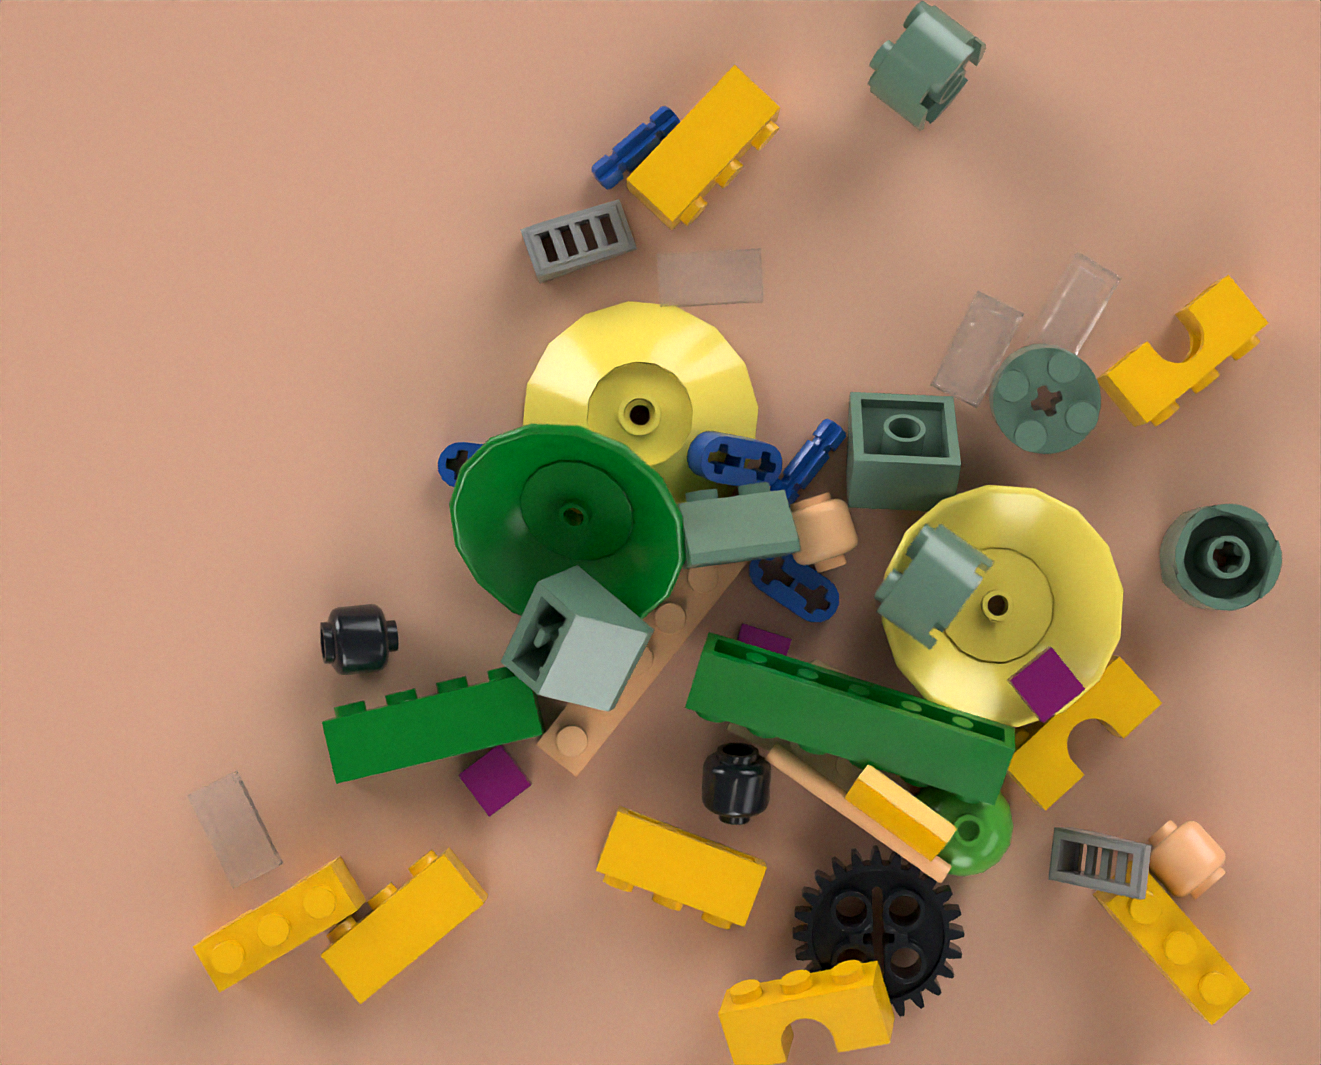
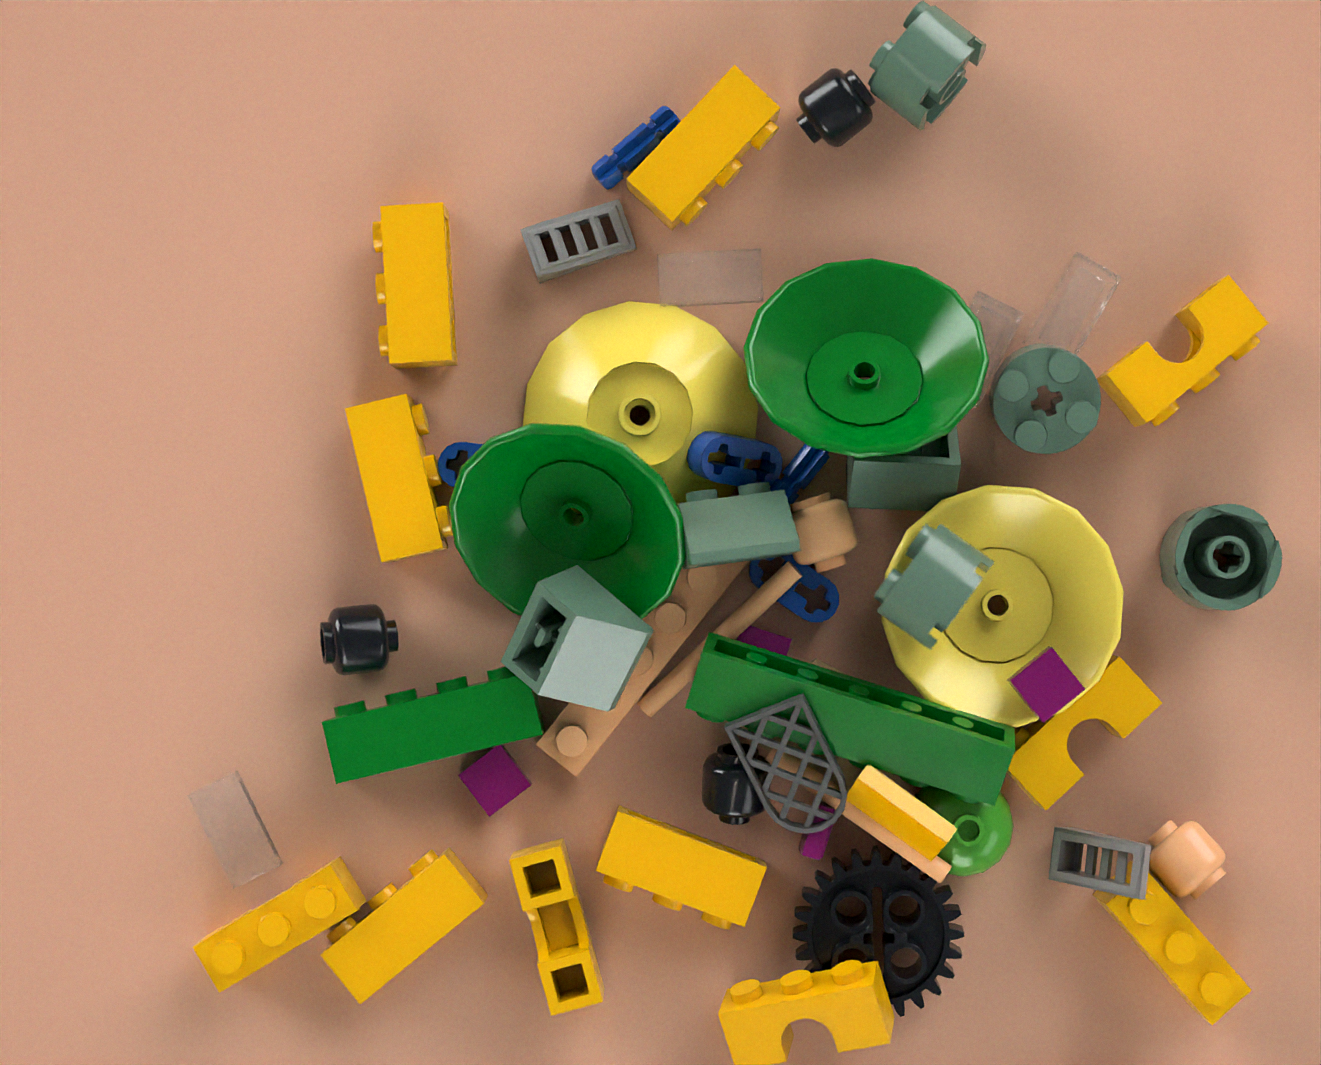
none -> yellow brick [345,393,453,563]
none -> yellow brick [372,202,457,369]
none -> yellow arch [509,838,605,1016]
none -> light nougat bar [637,561,802,718]
none -> dark grey window [724,693,848,834]
none -> green dish [743,258,990,458]
none -> black head [796,68,876,147]
none -> magenta tile [798,799,835,860]

